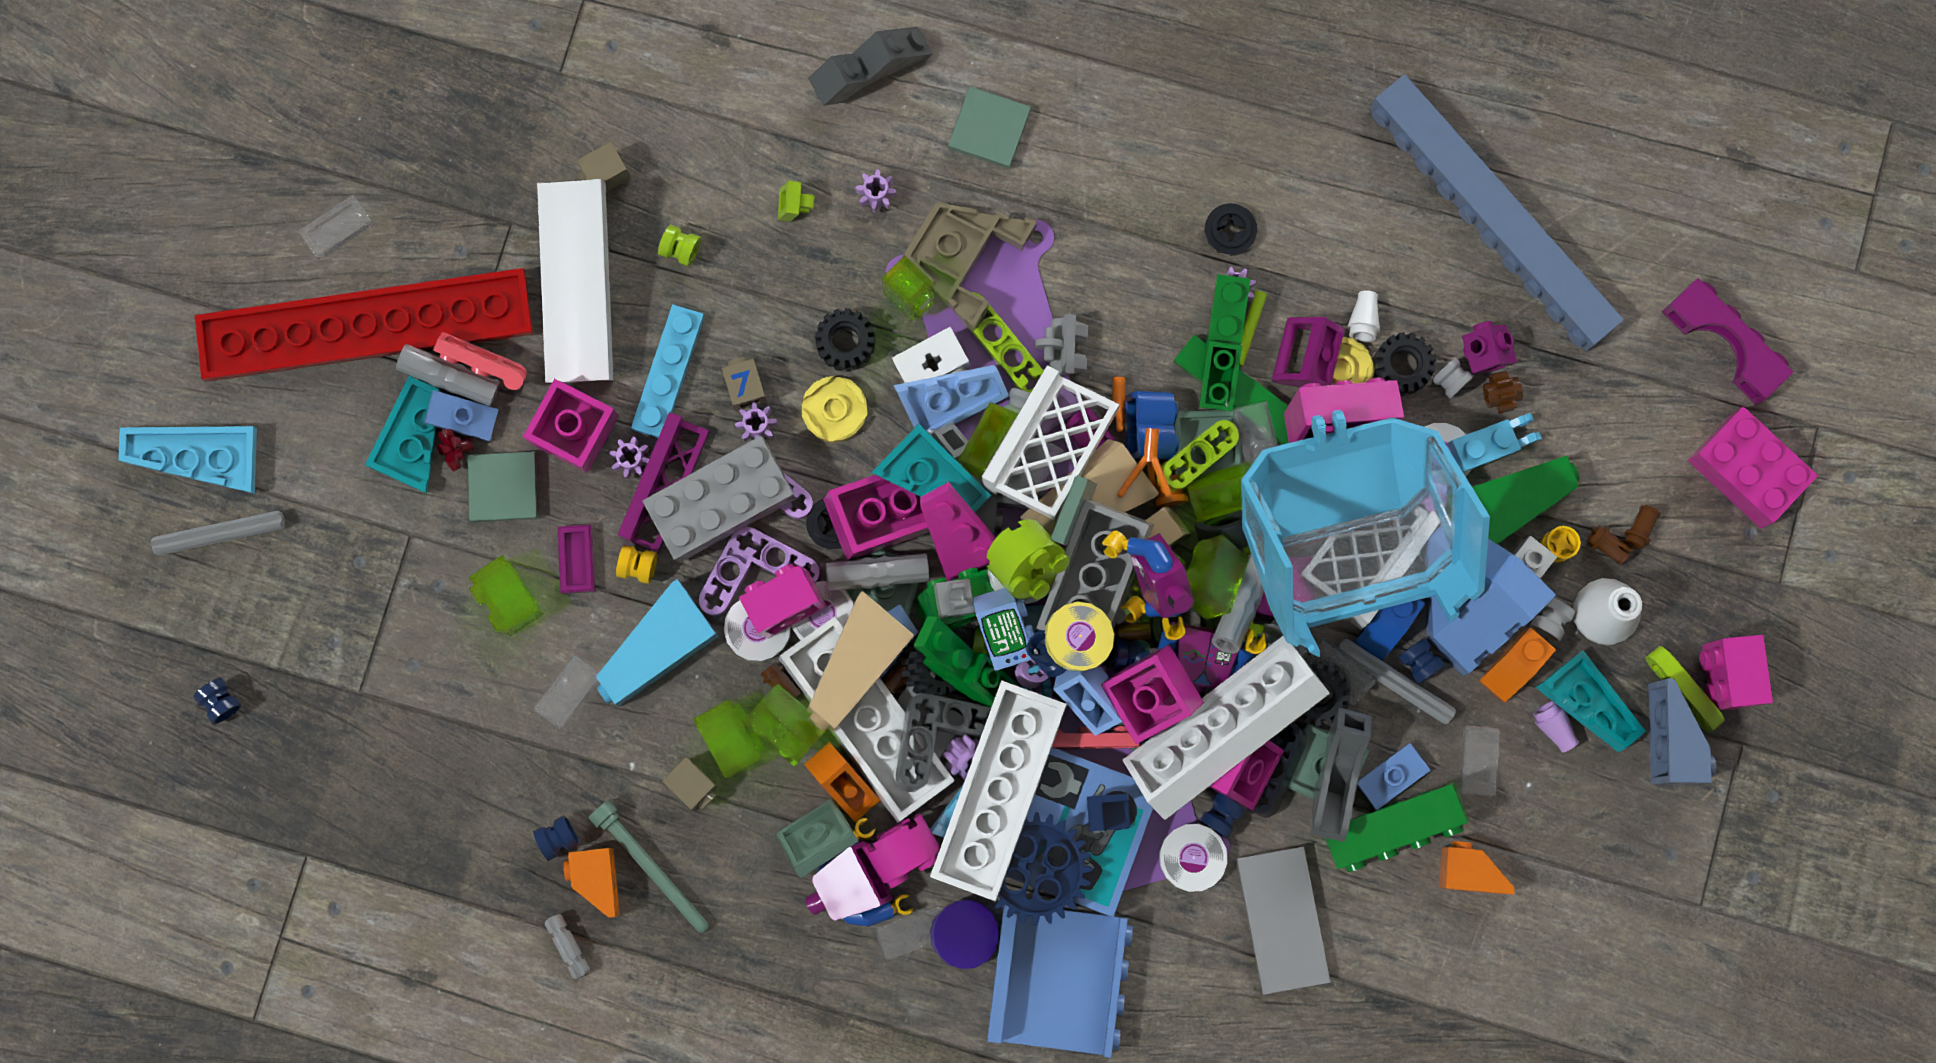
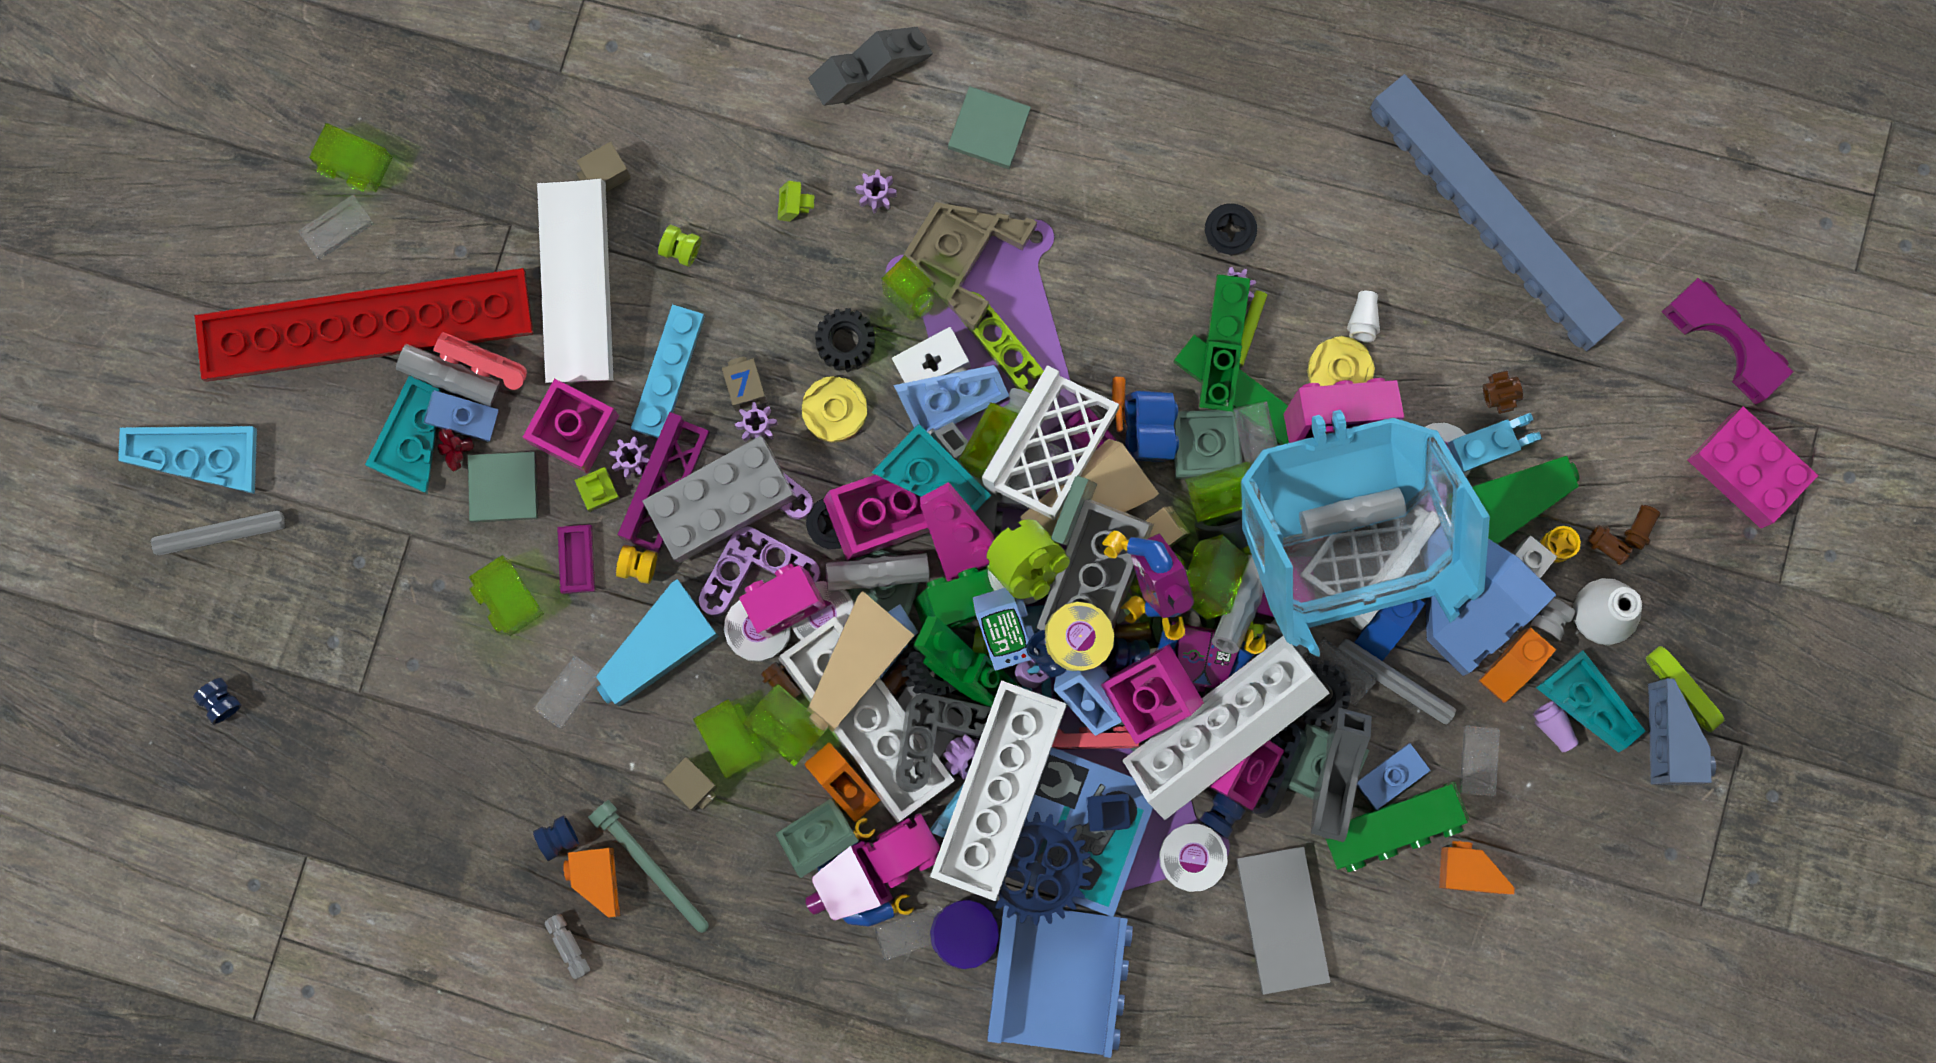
light grey tile [934,579,975,619] -> none
light grey hips [1035,314,1088,377] -> none
orange plant [1117,428,1172,498] -> none
orange wheel [1154,474,1189,508] -> none
lime beam [1157,420,1239,492] -> none
magenta tile [1271,317,1345,388] -> none
black tyre [1373,332,1436,396] -> none
dark blue wheel [1398,637,1445,684] -> none
light grey wheel [1432,357,1474,399] -> none
magenta brick [1462,321,1517,374] -> none
dark pink brick [1699,635,1773,711] -> none
none -> clear neon green brick [309,123,393,192]
none -> lime tile [574,467,620,512]
none -> light grey axle [1299,487,1406,539]

